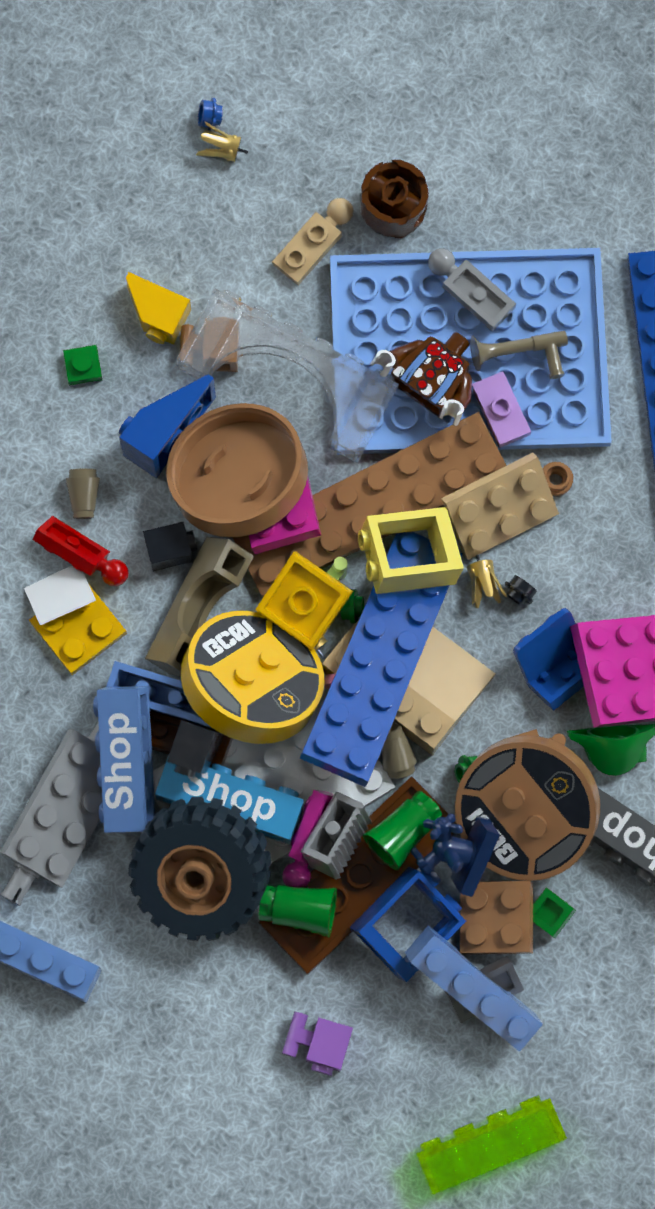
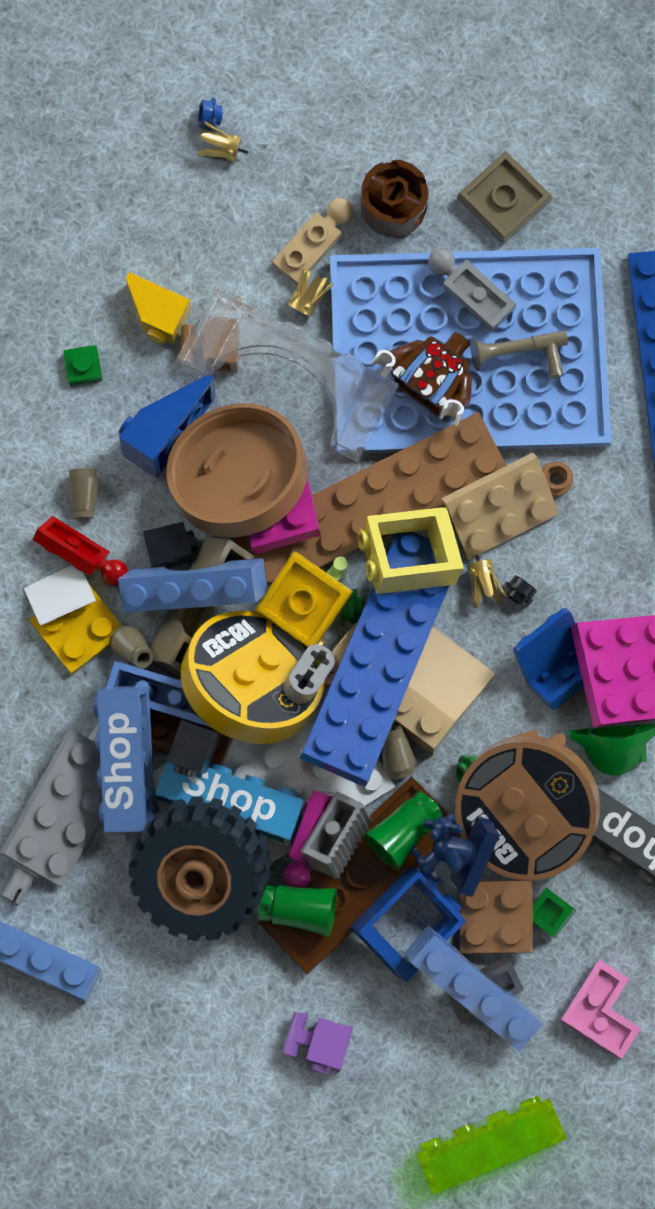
lavender plate [472,371,531,448] -> none
none -> dark tan cone [111,626,153,669]
none -> medium blue arch [118,558,268,613]
none -> light grey beam [283,644,335,704]
none -> pearl gold piece [288,268,333,320]
none -> dark tan plate [457,151,553,244]
none -> bright pink plate [560,959,641,1060]

